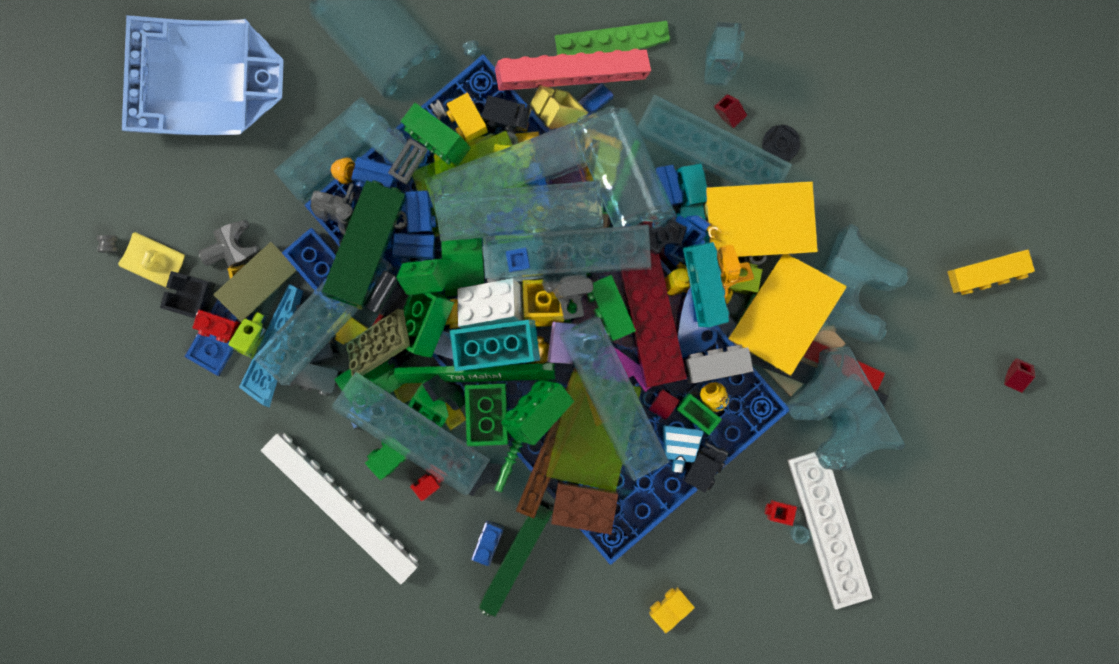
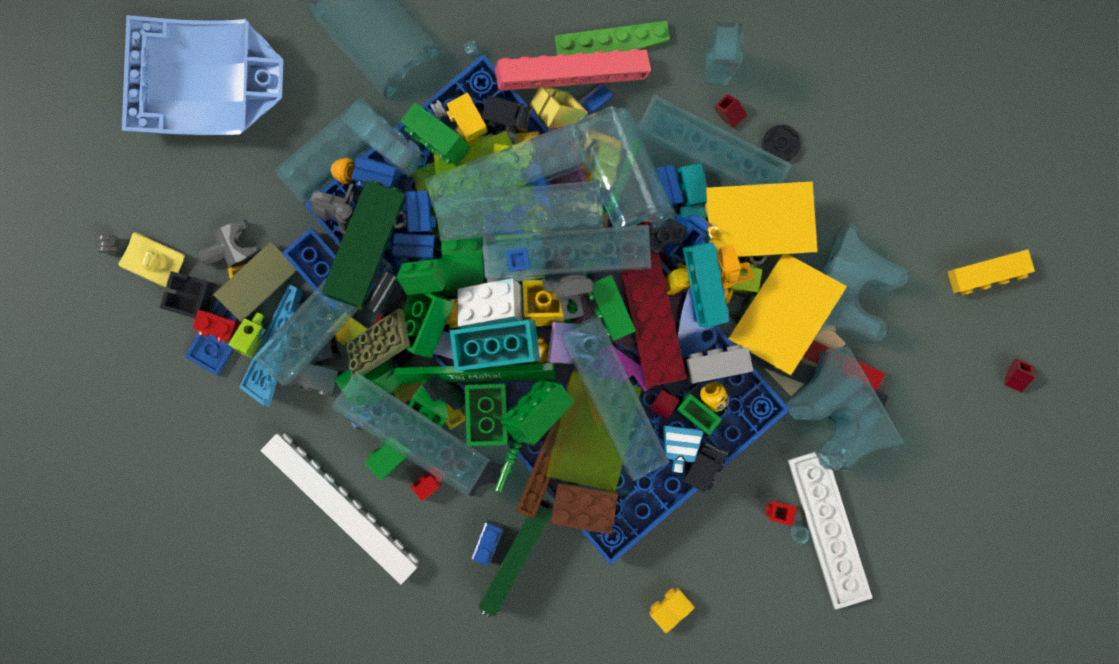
dark grey tile [388,138,428,184] -> none

